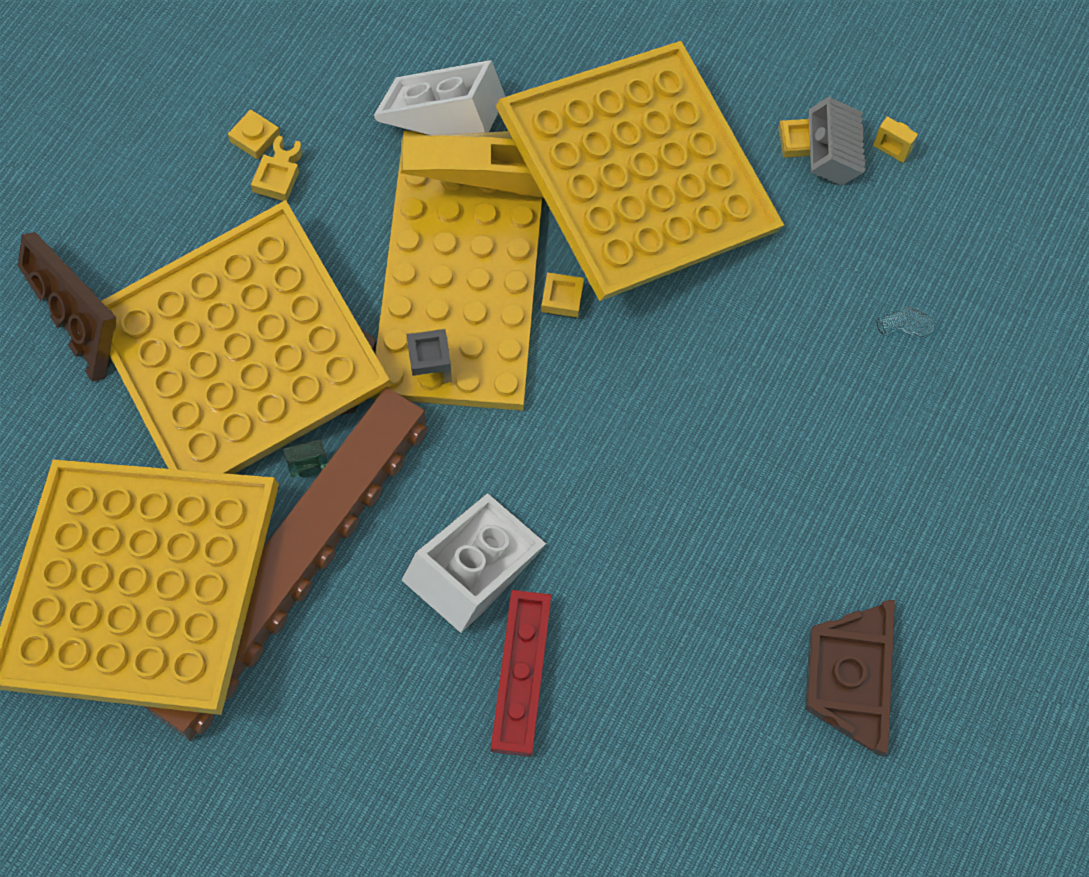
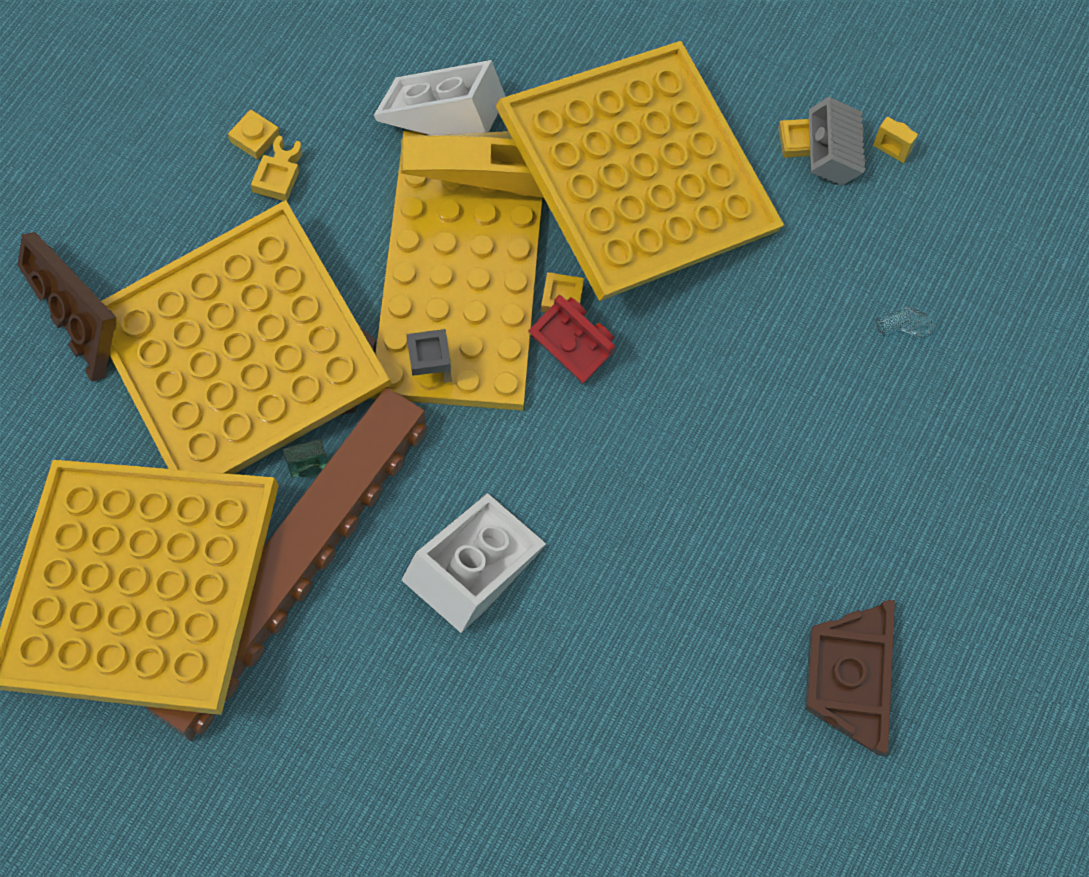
red plate [491,590,551,757] -> none
none -> red bracket [528,294,615,384]

